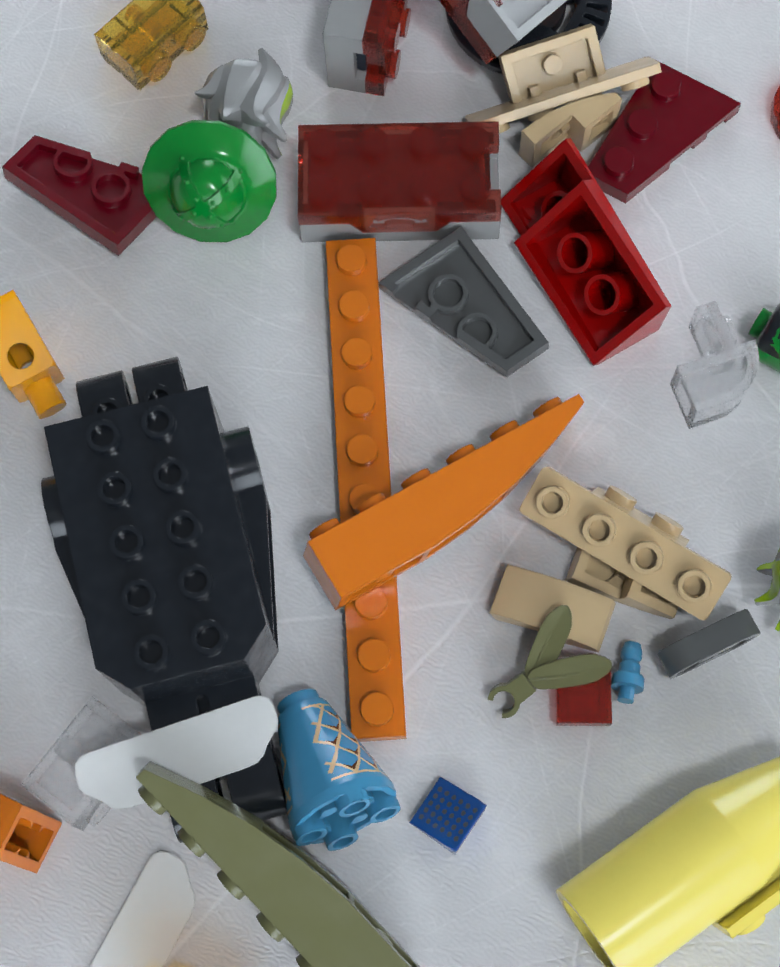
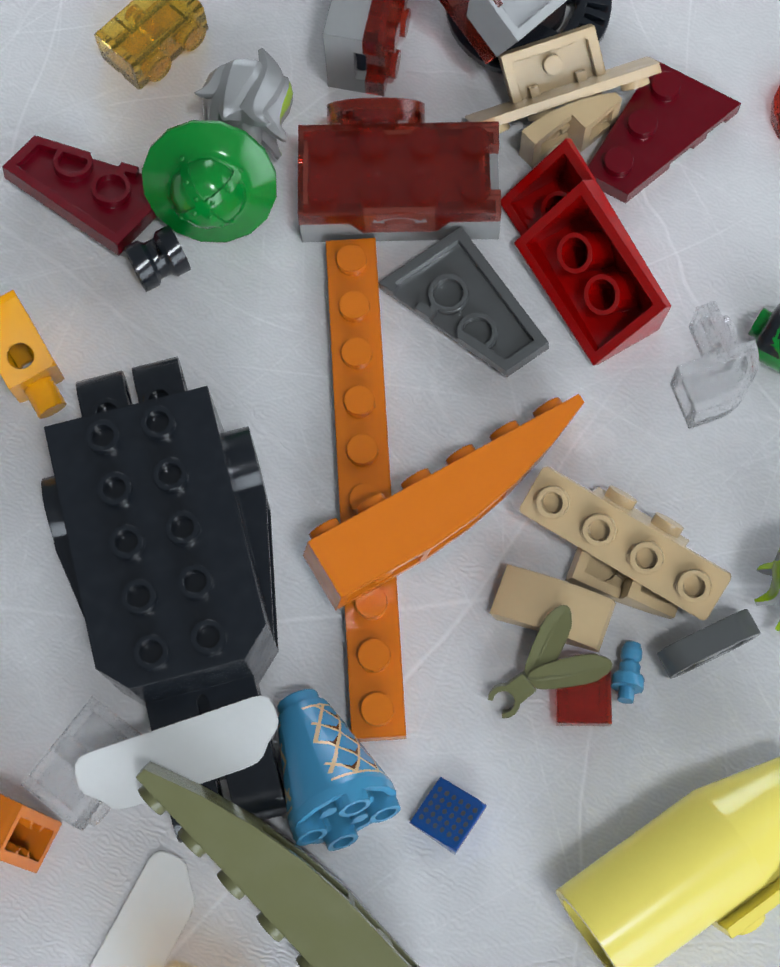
none -> black wheel [123,225,191,292]
none -> clear red tile [327,97,425,132]

